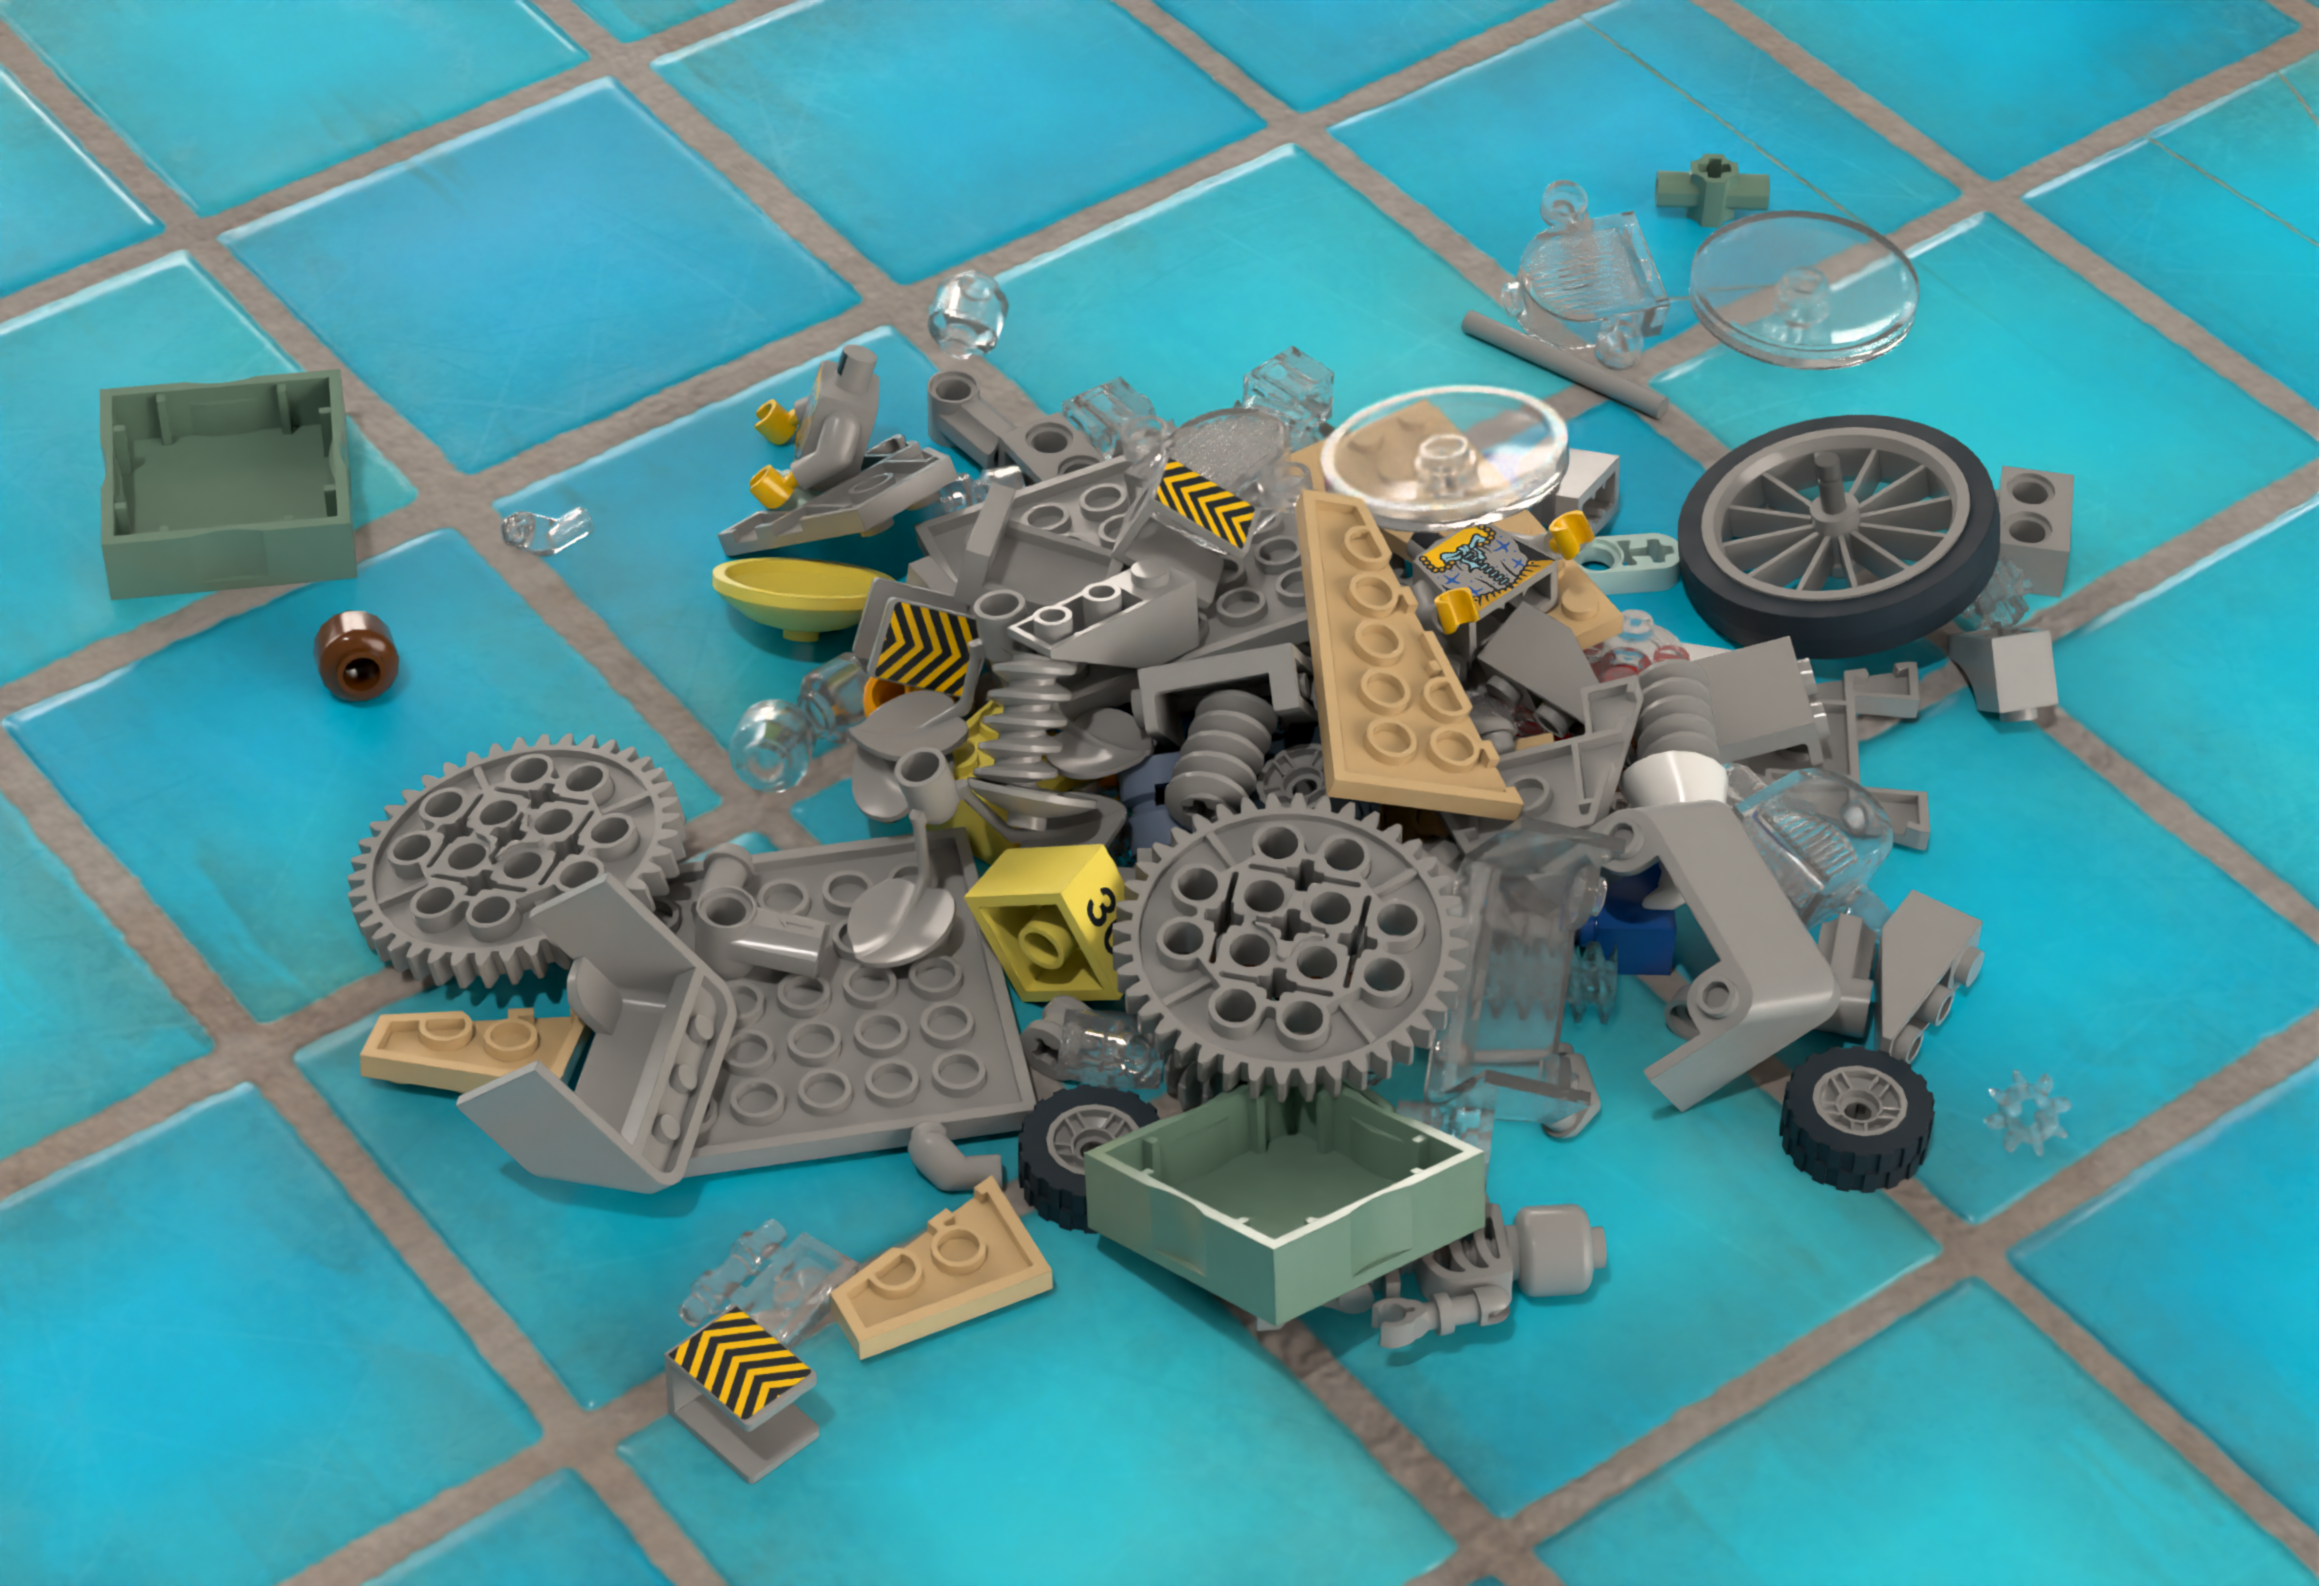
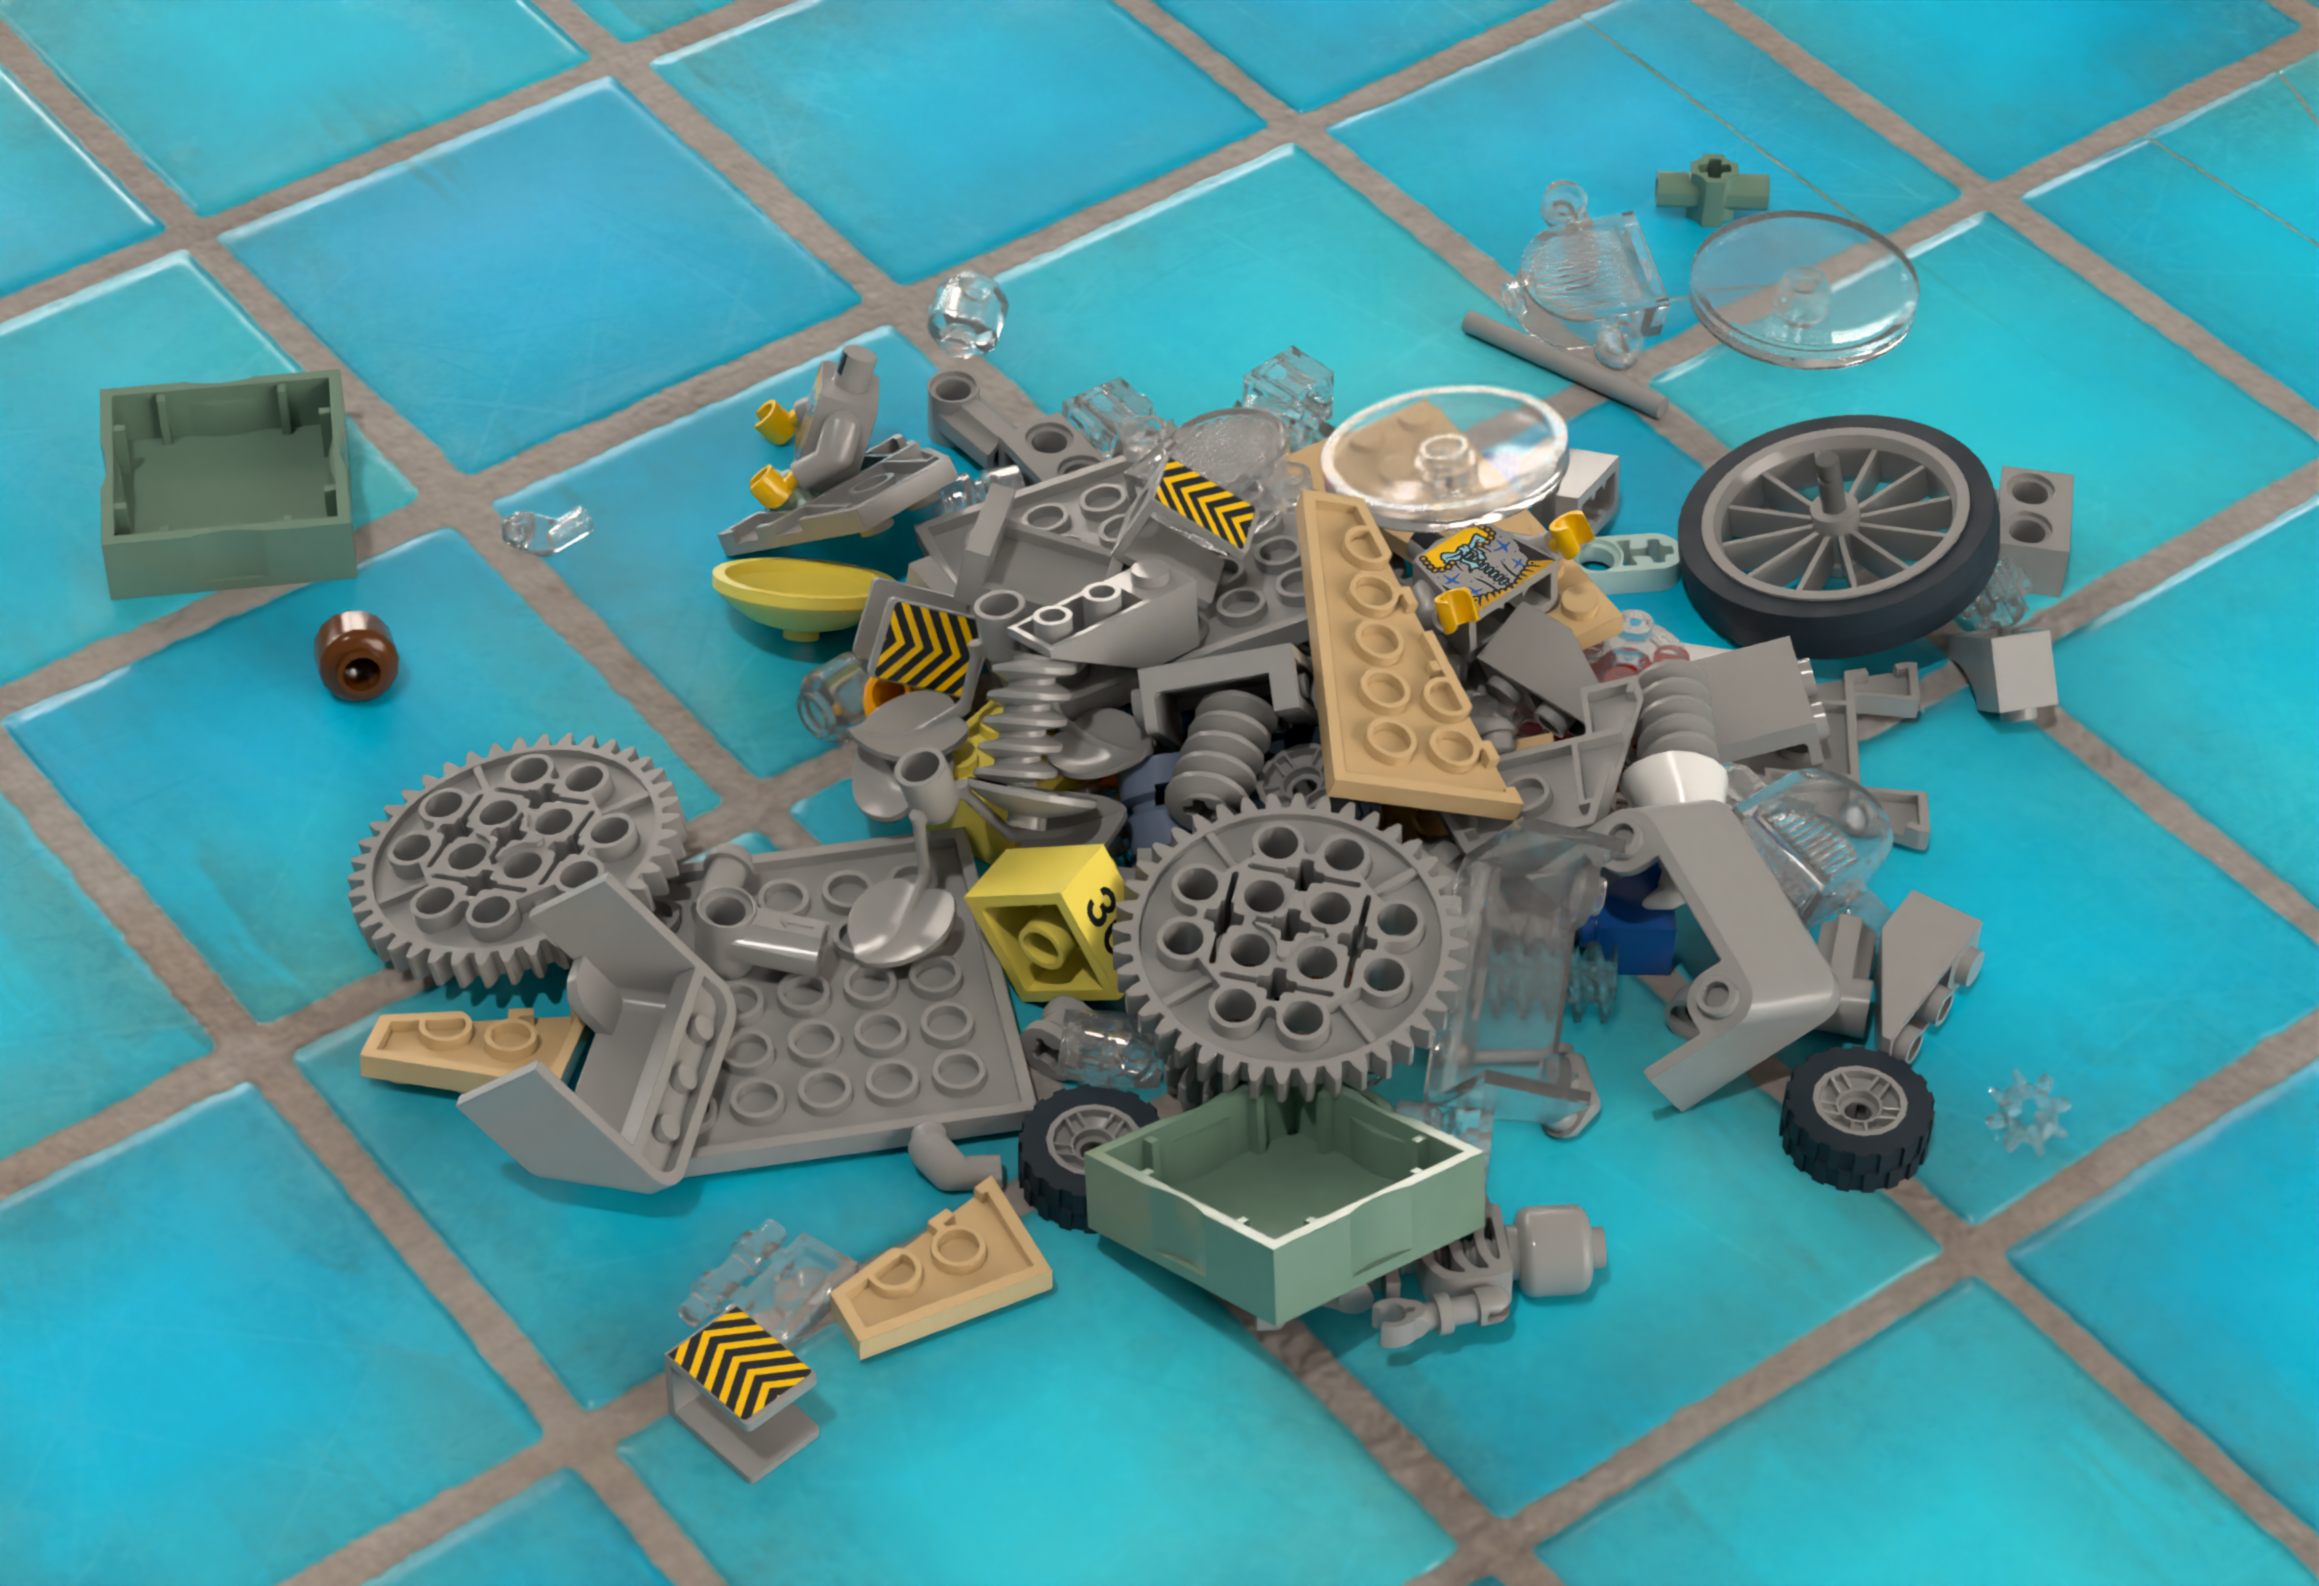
clear head [728,699,817,793] -> none

